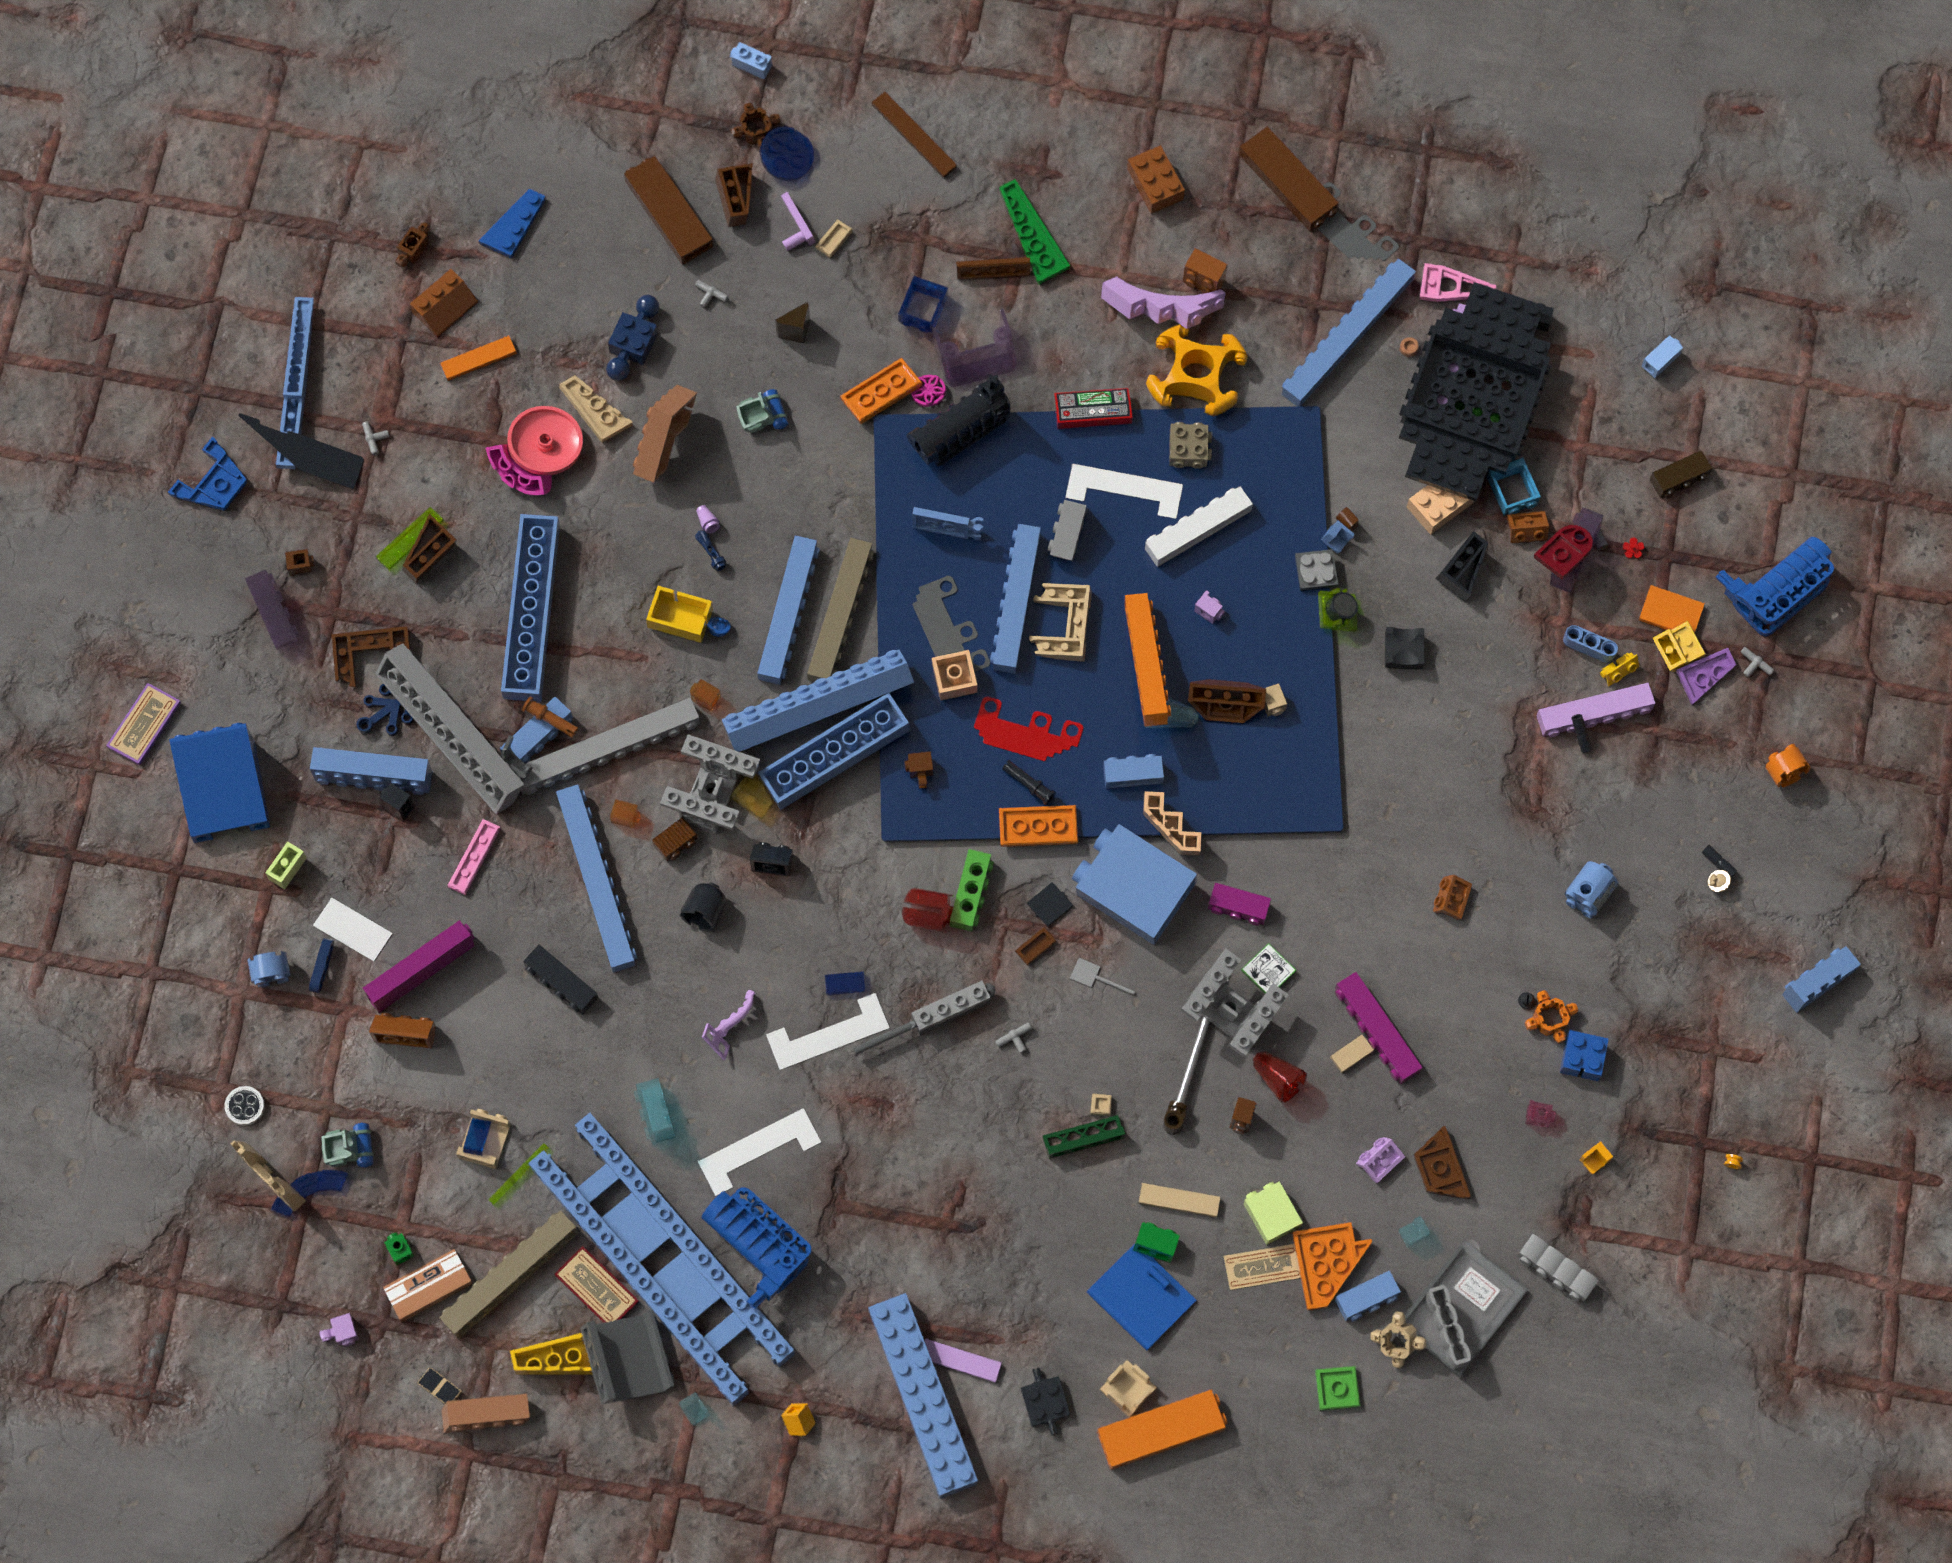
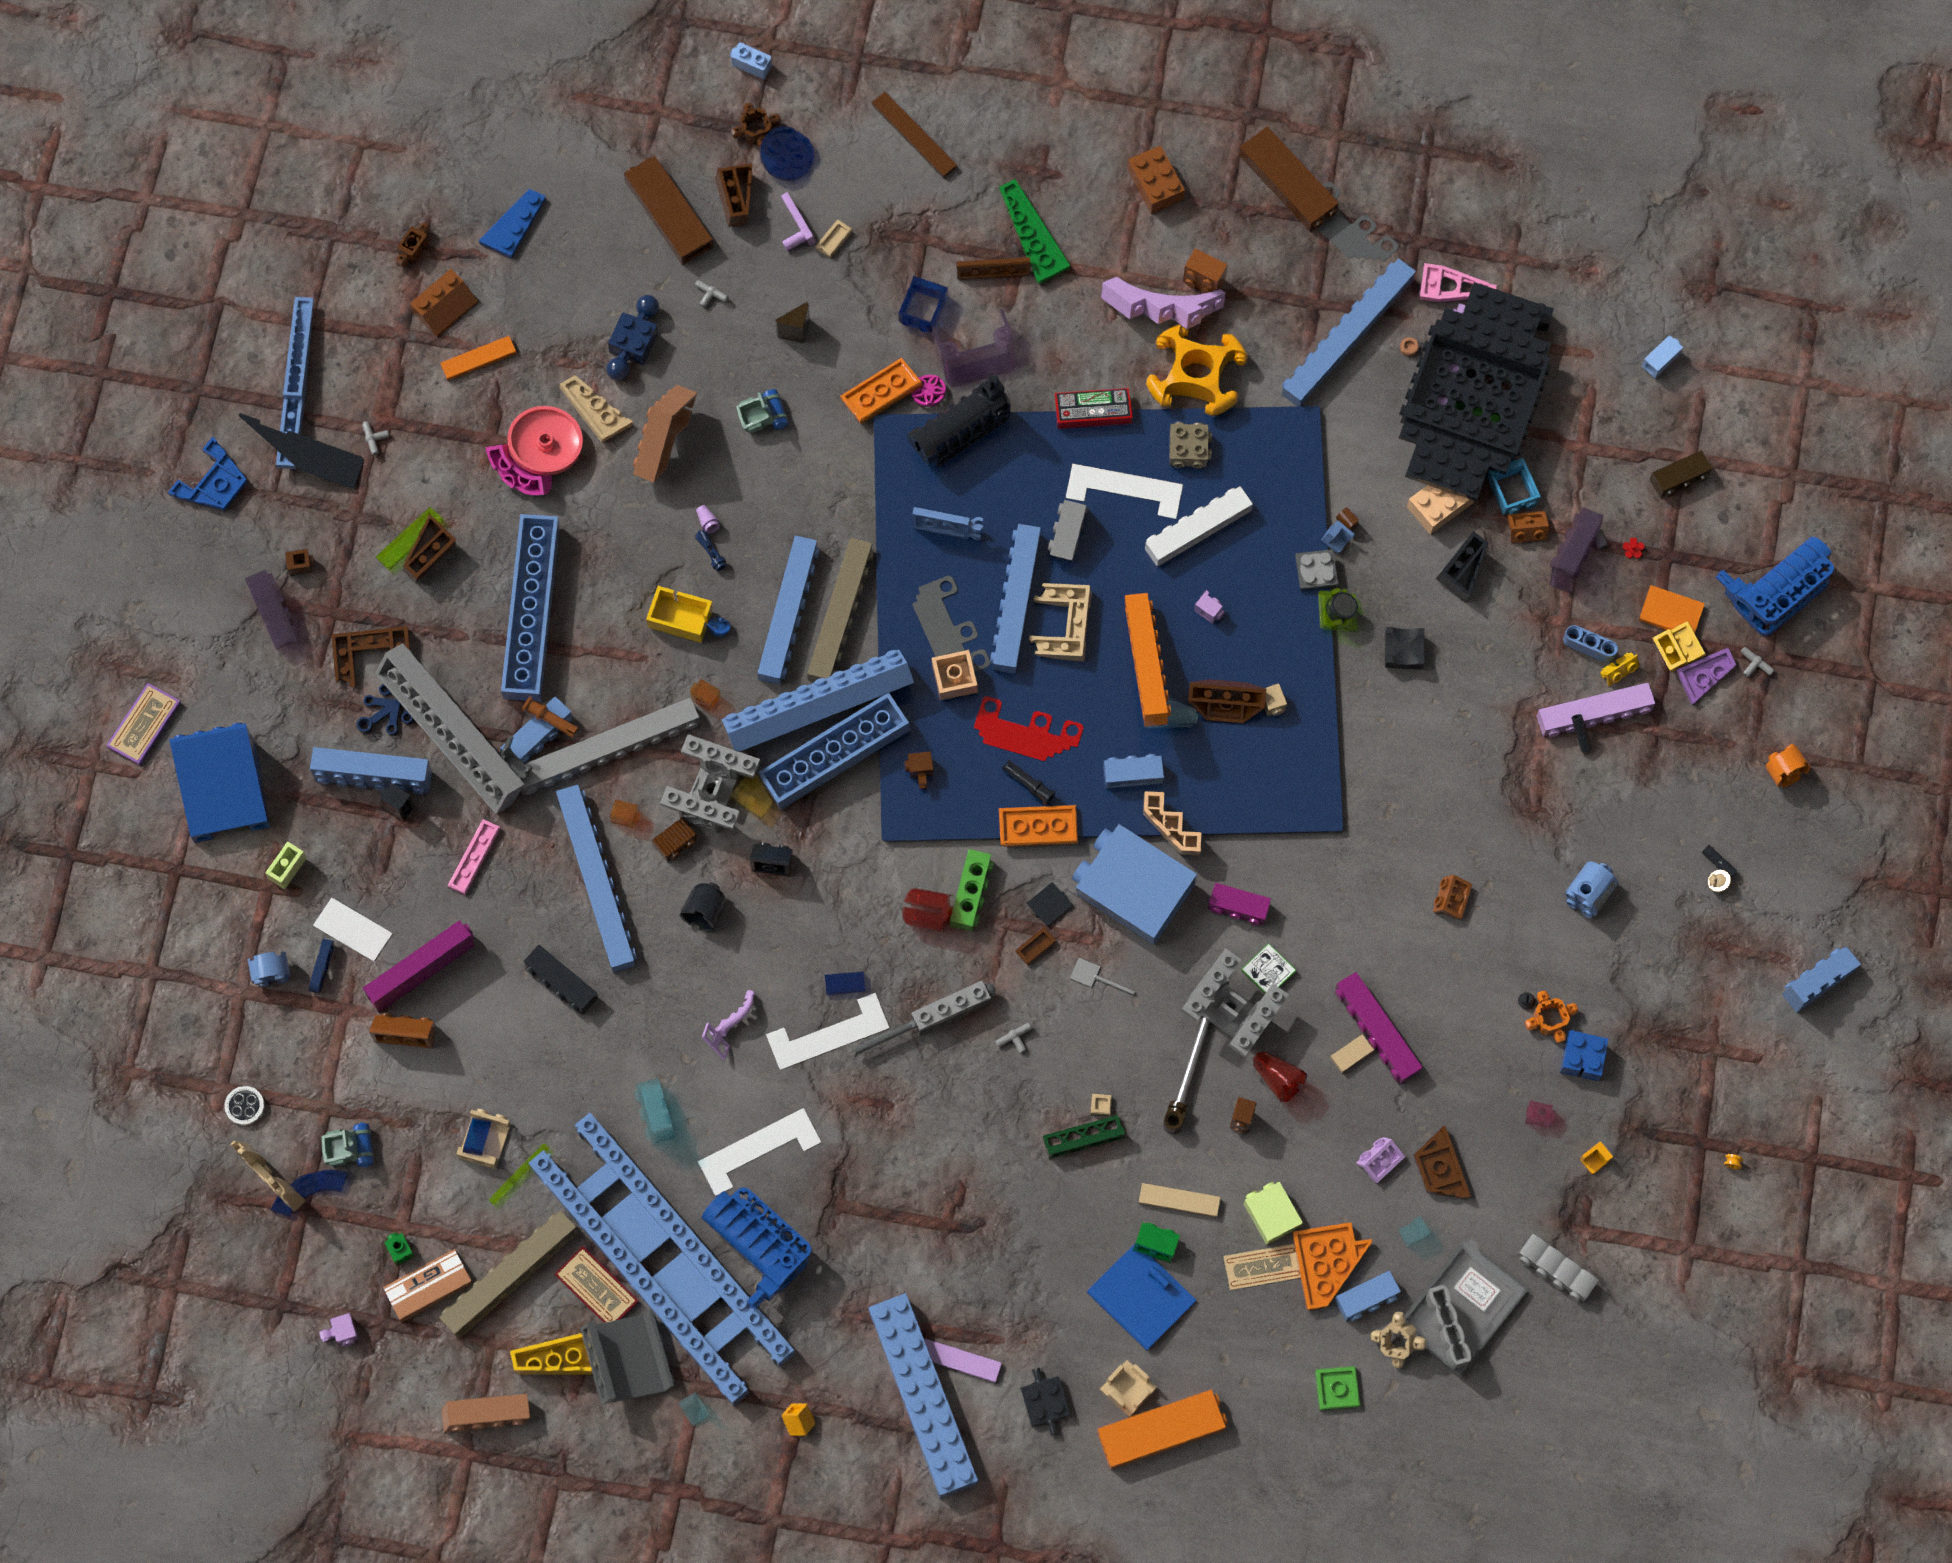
black tile [418,1367,462,1404] -> none
dark red plate [1534,525,1593,580] -> none

